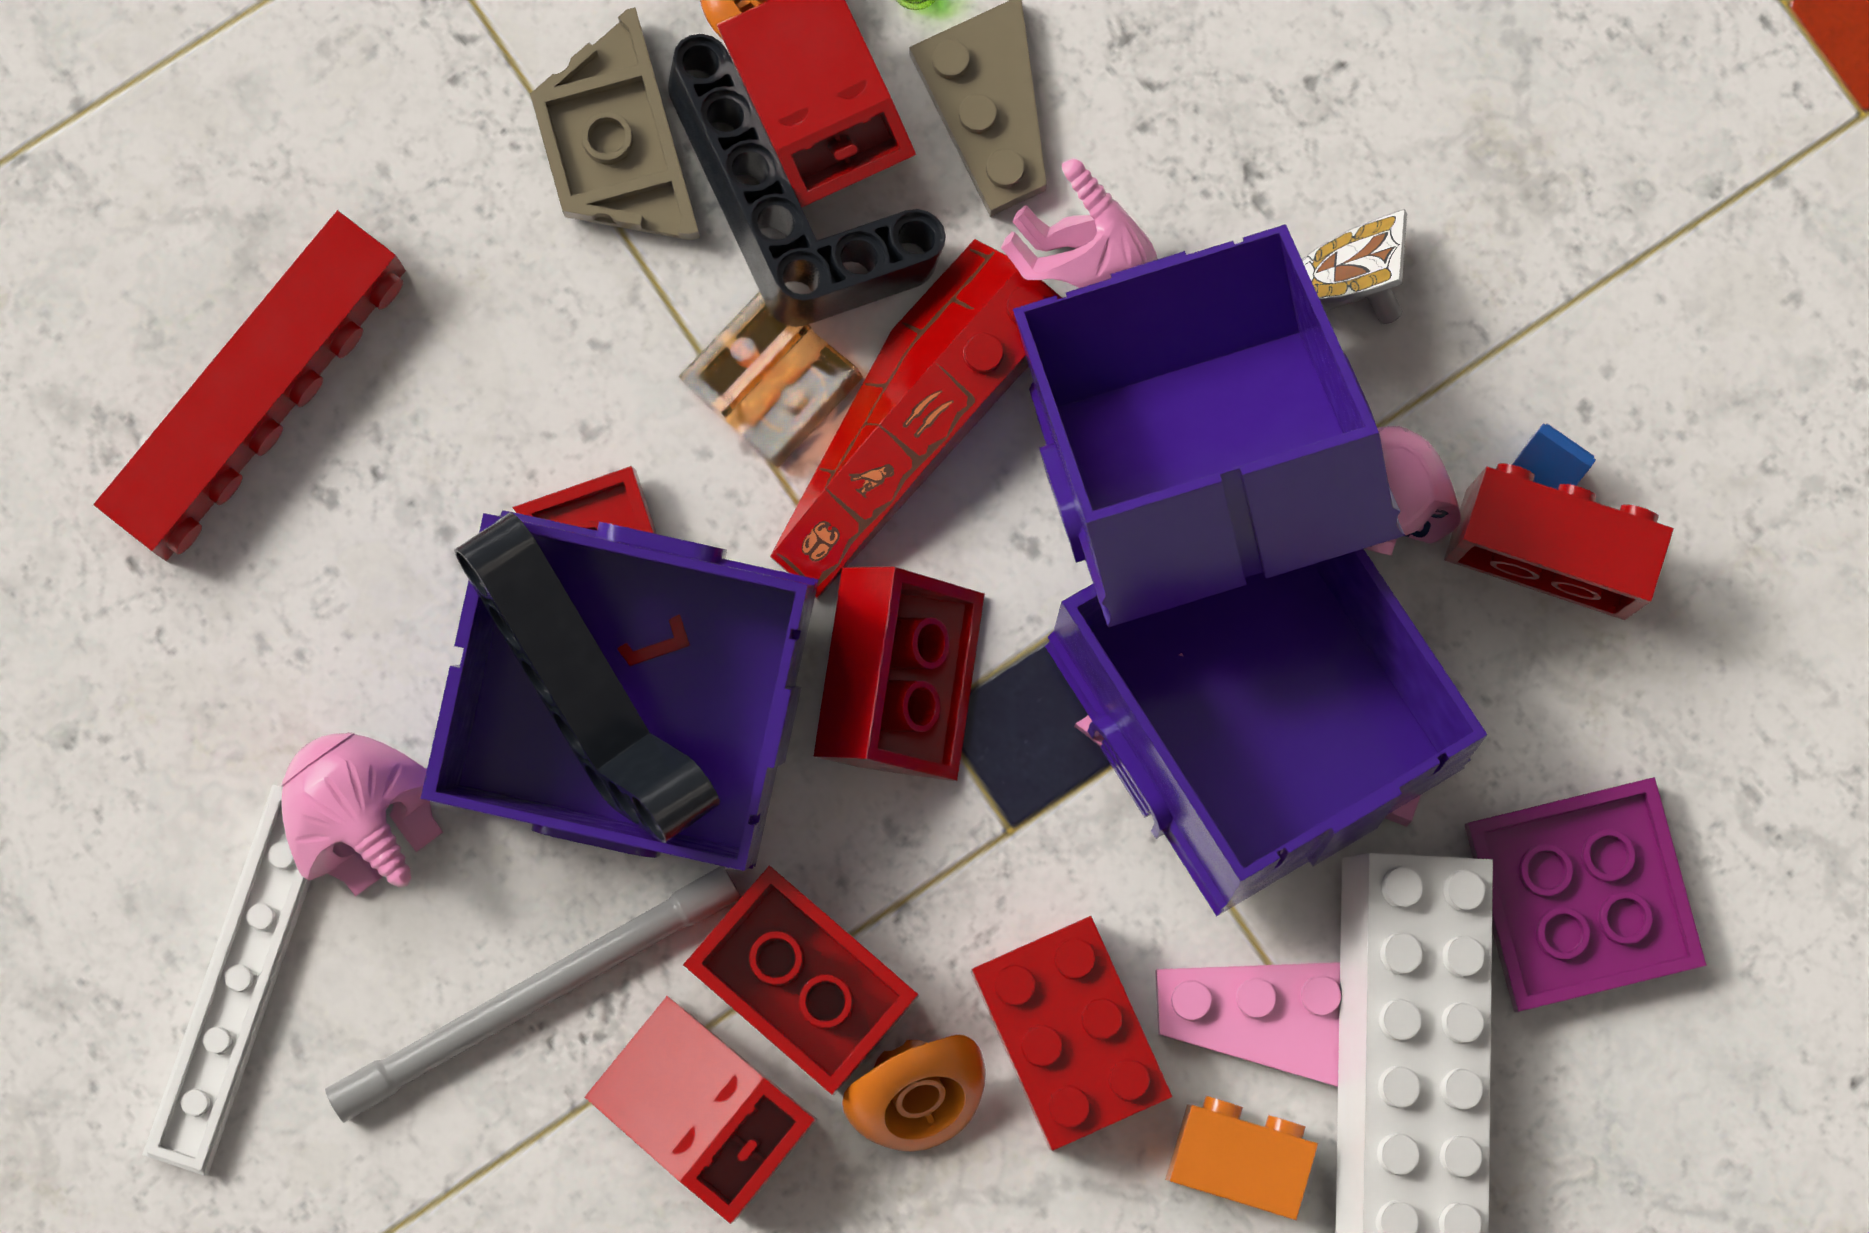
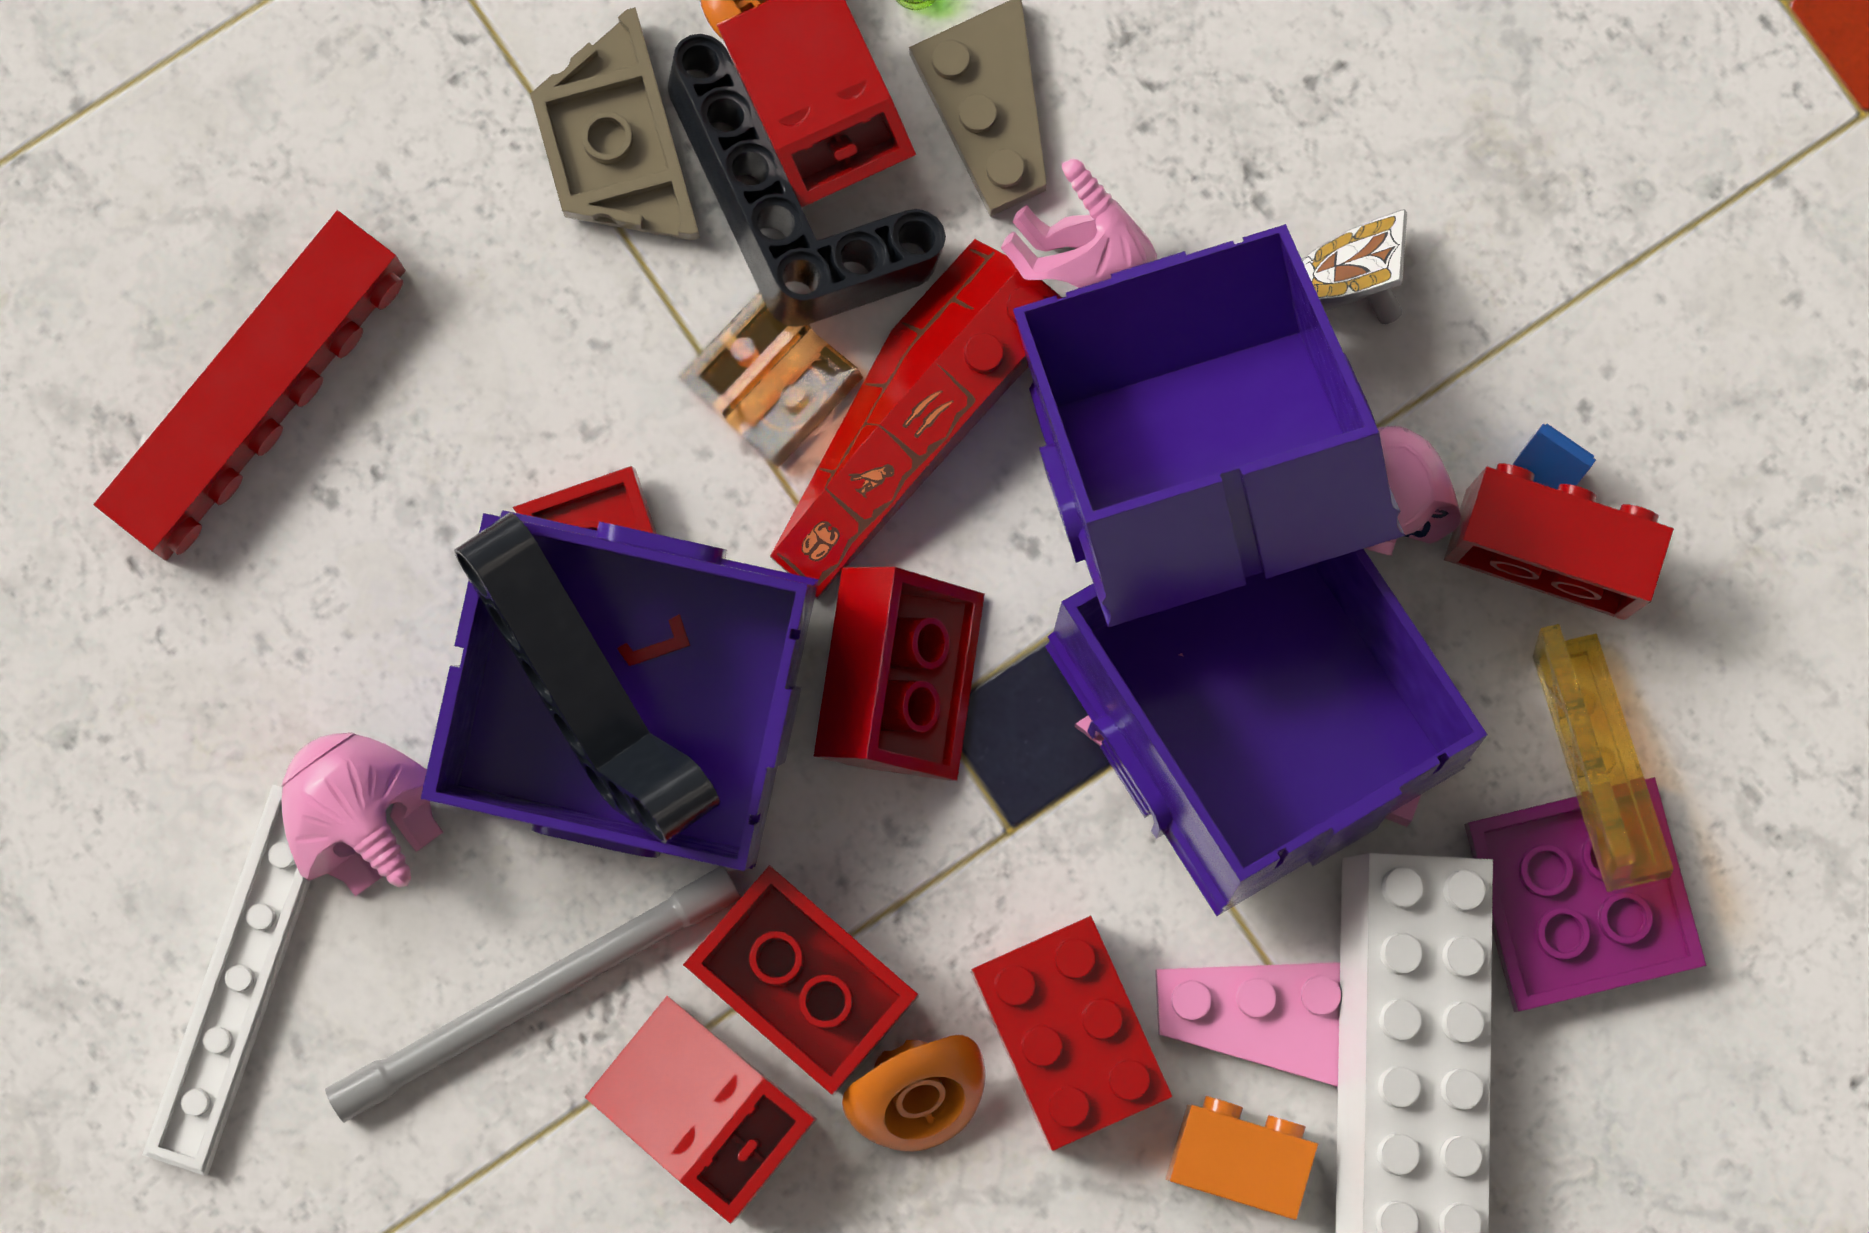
none -> clear yellow fence [1532,624,1674,892]

